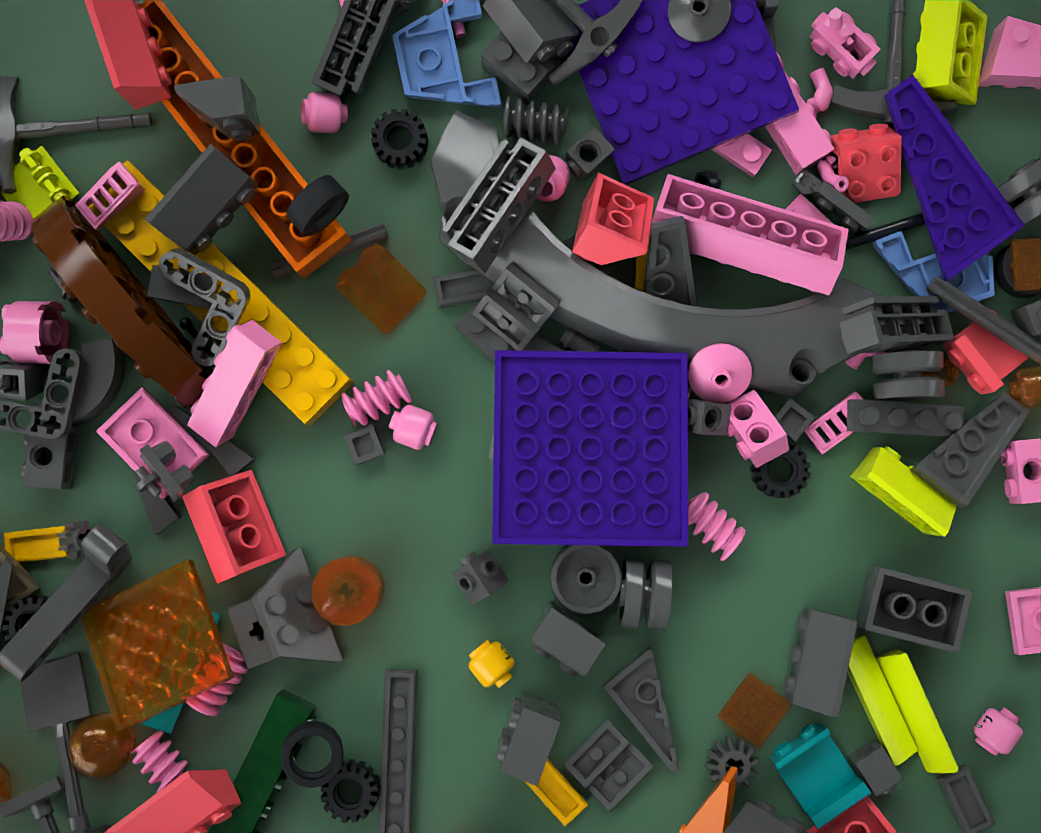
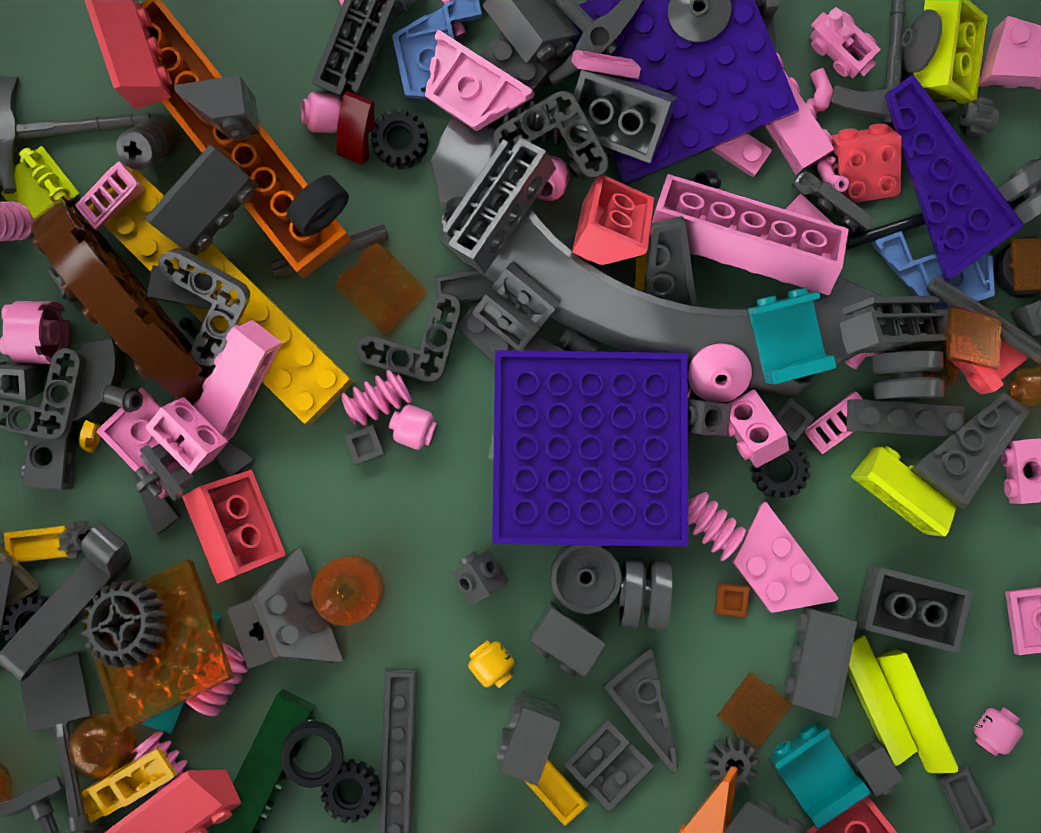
none -> yellow tile [79,420,103,454]
none -> dark grey gear [81,580,169,668]
none -> yellow slope [81,747,177,824]
none -> dark grey pin [100,384,143,412]
none -> dark grey piece [116,117,177,170]
none -> bright pink brick [145,397,228,474]
none -> dark red slope [336,91,375,165]
none -> dark grey beam [356,293,462,382]
none -> bright pink wing [425,30,535,131]
none -> dark grey beam [494,91,609,177]
none -> dark grey slope [568,70,678,163]
none -> bright pink tile [571,50,641,79]
none -> dark orange tile [714,582,750,618]
none -> bright pink wing [732,501,839,613]
none -> teal panel [748,287,837,384]
none -> dark grey dish [902,9,942,73]
none -> clear orange piece [944,307,1003,370]
none -> dark grey gear [959,97,999,138]

